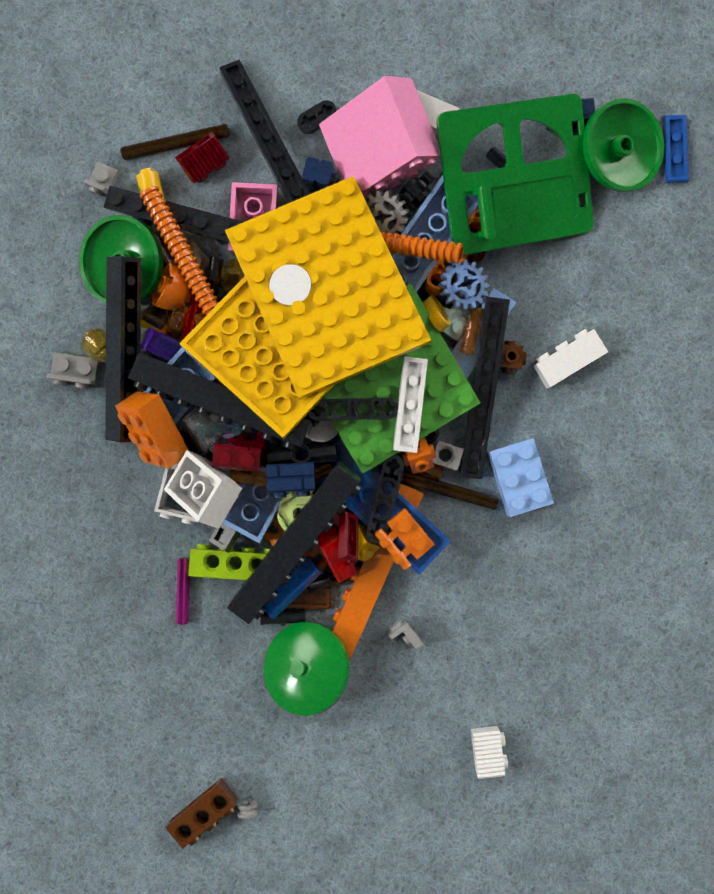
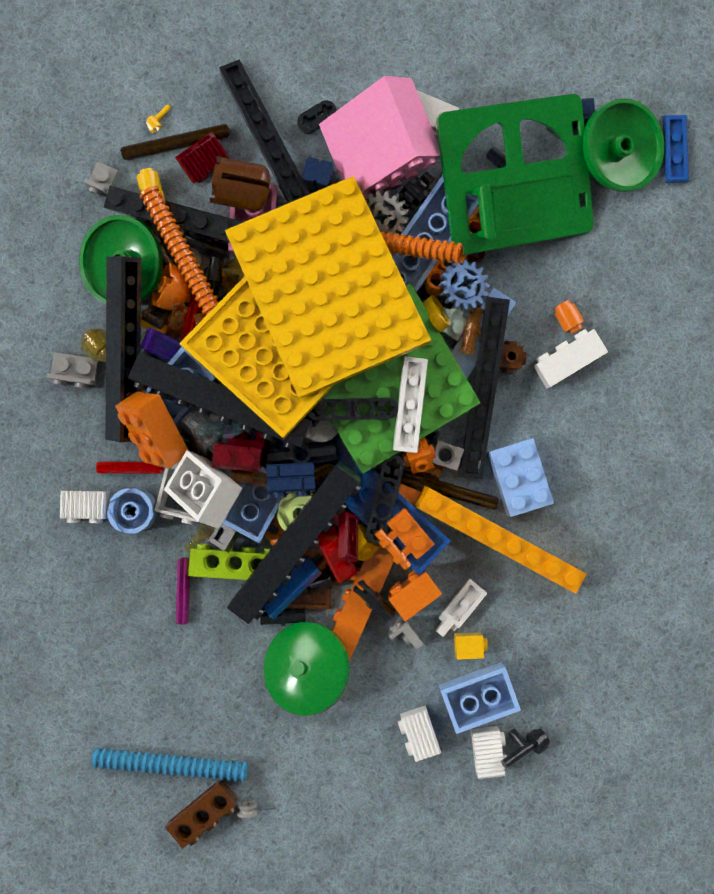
white sticker [269,264,311,305] -> none
none -> white brick [60,491,110,523]
none -> dark azure piece [92,748,248,783]
none -> red axle [96,462,164,474]
none -> light blue brick [107,488,158,534]
none -> yellow hand [147,104,171,134]
none -> black pin [183,231,228,259]
none -> clear yellow hand [185,524,211,552]
none -> reddish brown cylinder [210,156,271,212]
none -> black pin [353,580,395,621]
none -> orange brick [387,570,442,622]
none -> white brick [398,705,441,762]
none -> light orange brick [414,486,587,594]
none -> white hinge [435,578,487,637]
none -> light blue brick [439,662,521,734]
none -> yellow brick [454,632,488,660]
none -> black piece [501,729,550,768]
none -> orange brick [554,300,585,335]

